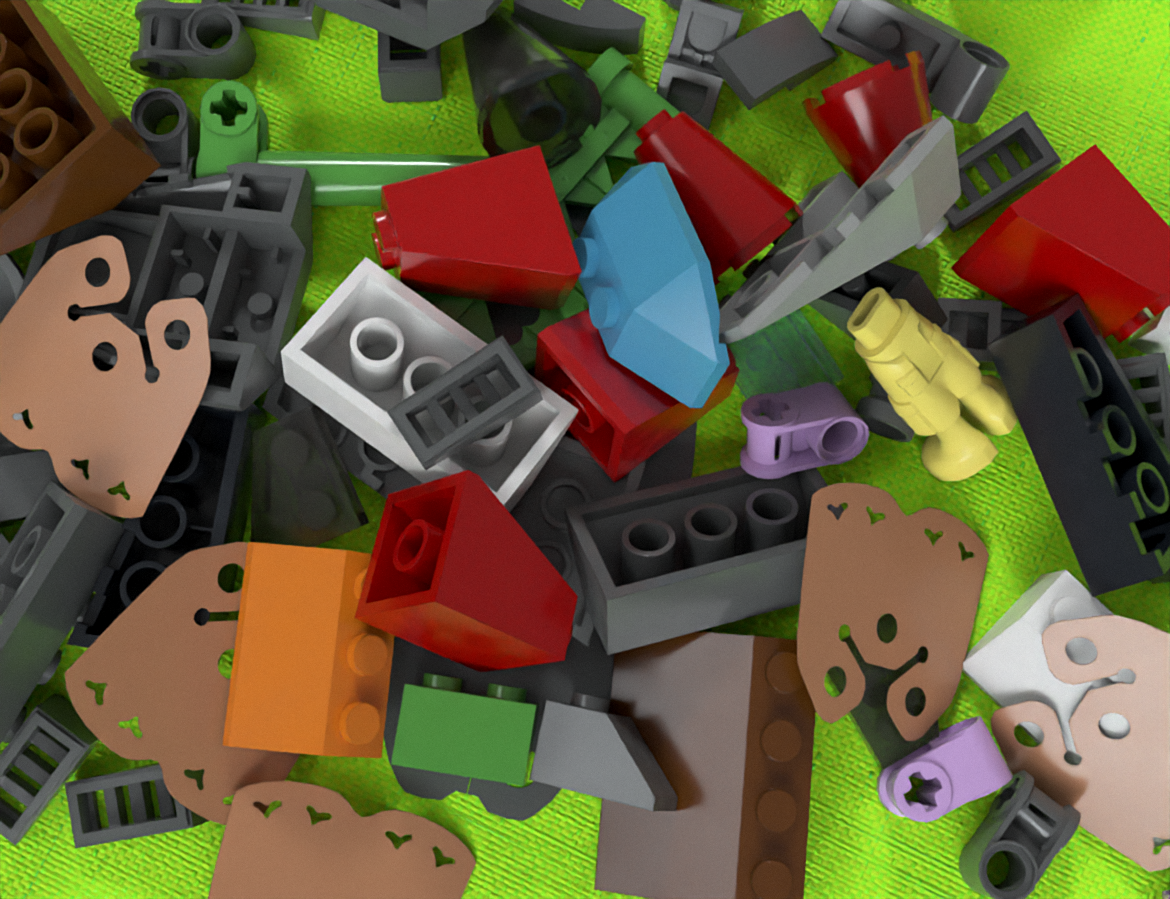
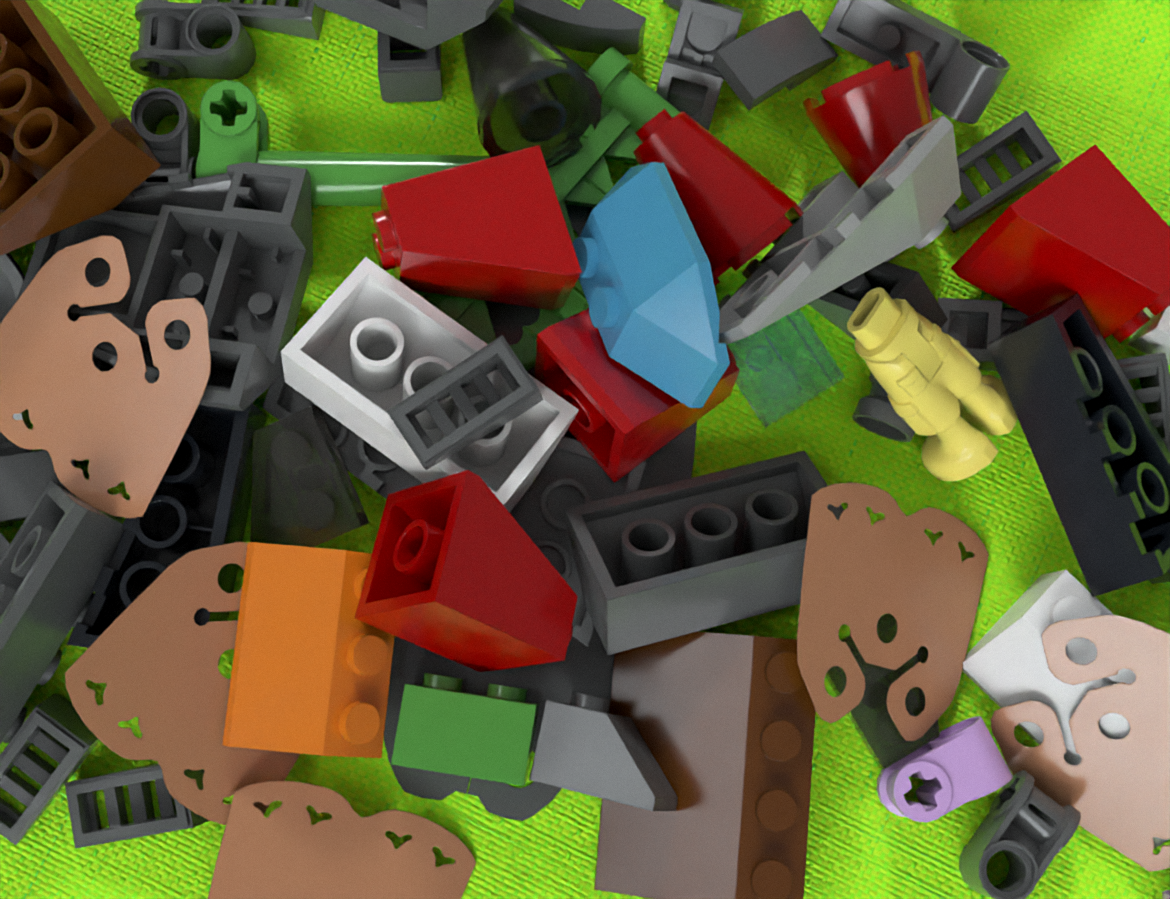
lavender piece [740,382,869,479] -> none

